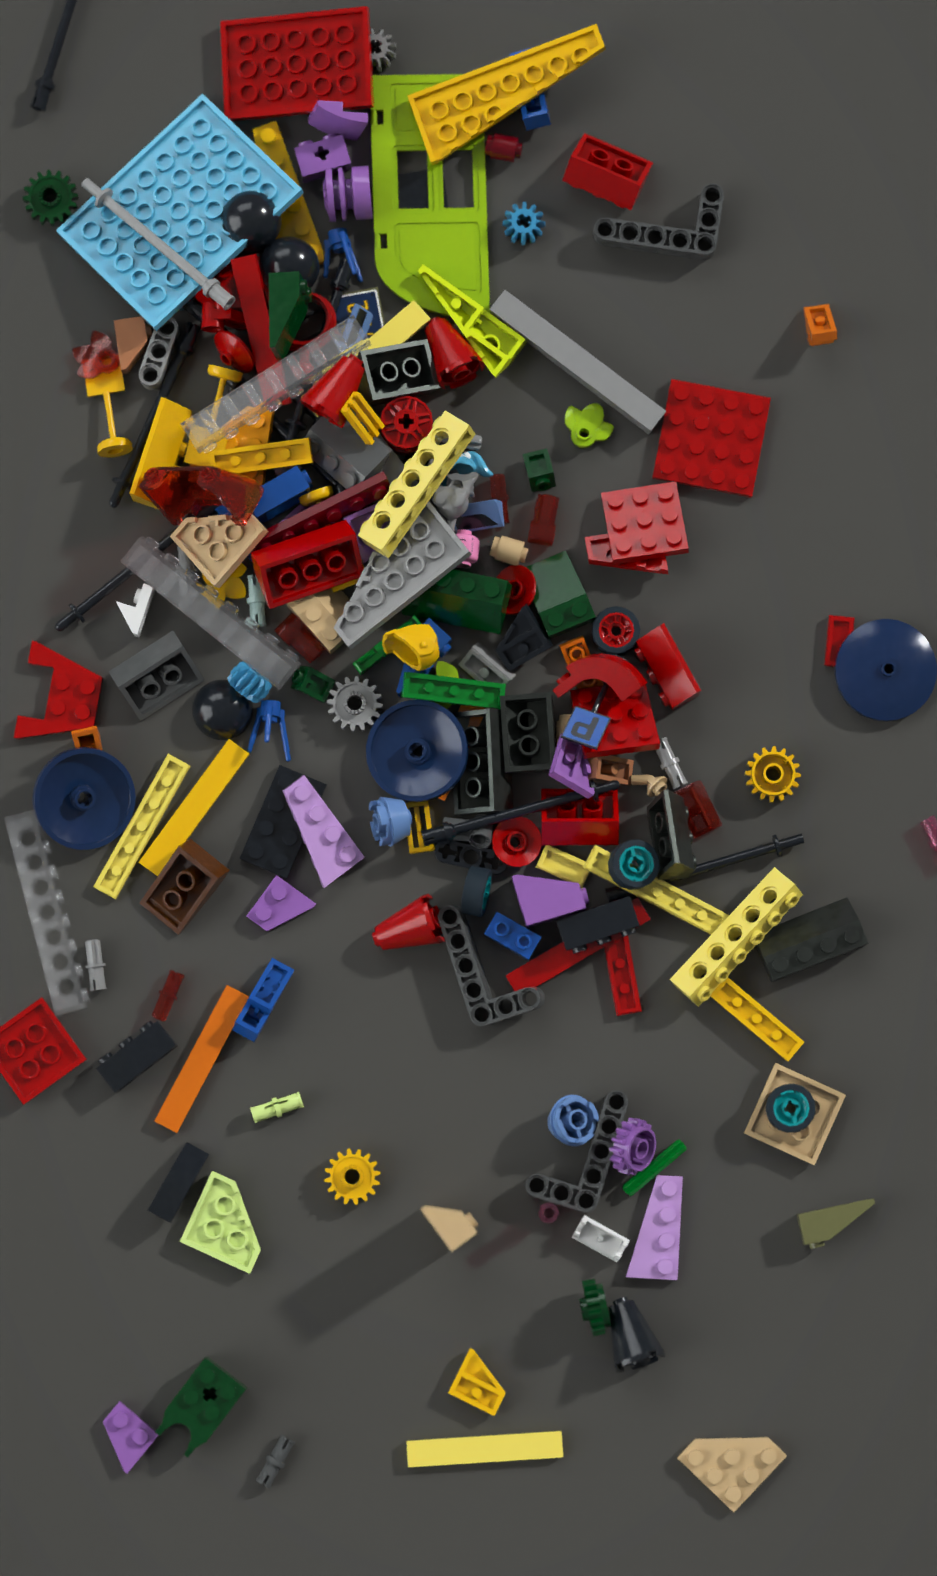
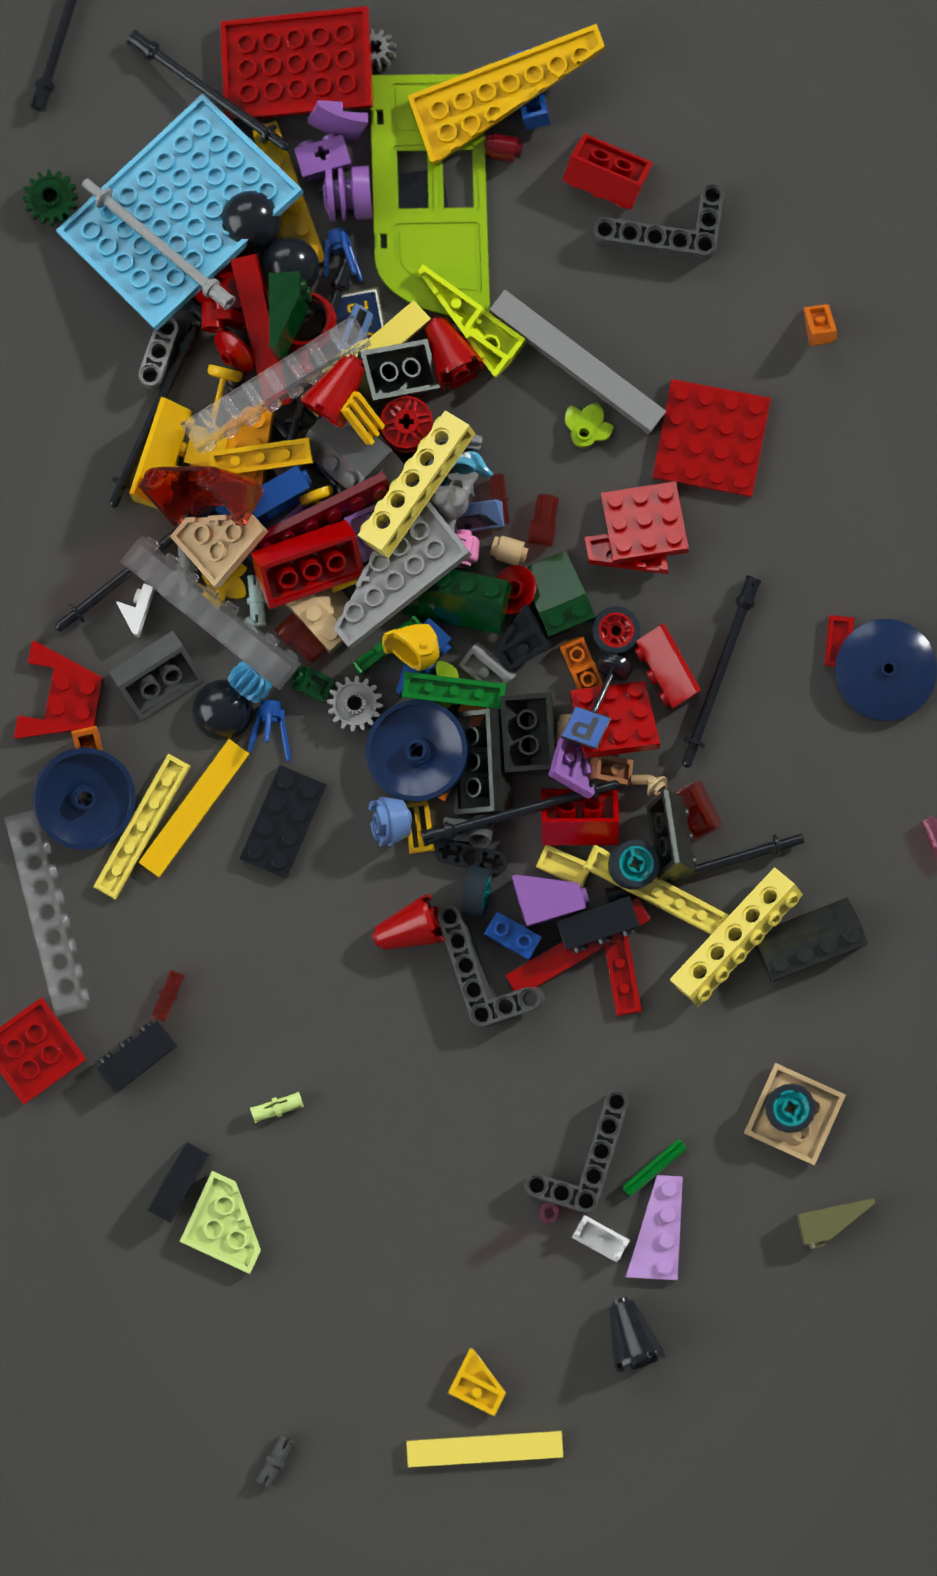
clear red plate [72,331,120,379] -> none
yellow piece [82,355,133,457] -> none
light grey axle [85,939,107,991] -> none
medium lavender wing [103,1401,159,1473] -> none
nougat slope [114,316,152,375] -> none
reddish brown slope [140,839,230,935] -> none
orange tile [155,985,249,1133] -> none
dark green brick [155,1356,248,1458] -> none
blue slope [232,958,294,1043] -> none
medium lavender wing [246,875,317,932] -> none
lavender wing [283,775,364,888] -> none
yellow gear [324,1148,381,1205] -> none
tan slope [421,1205,478,1252] -> none
red dish [492,816,542,867] -> none
dark azure gear [502,201,545,246] -> none
dark green bracket [522,448,556,492] -> none
medium blue cone [547,1095,599,1146] -> none
red arch [553,653,648,701] -> none
dark green gear [579,1279,611,1337] -> none
medium lavender gear [609,1118,656,1175] -> none
light grey pin [655,737,688,790] -> none
tan plate [677,1437,787,1512] -> none
yellow plate [710,978,804,1062] -> none
yellow gear [744,746,801,803] -> none
none -> black bar [127,30,290,151]
none -> black bar [682,575,761,768]

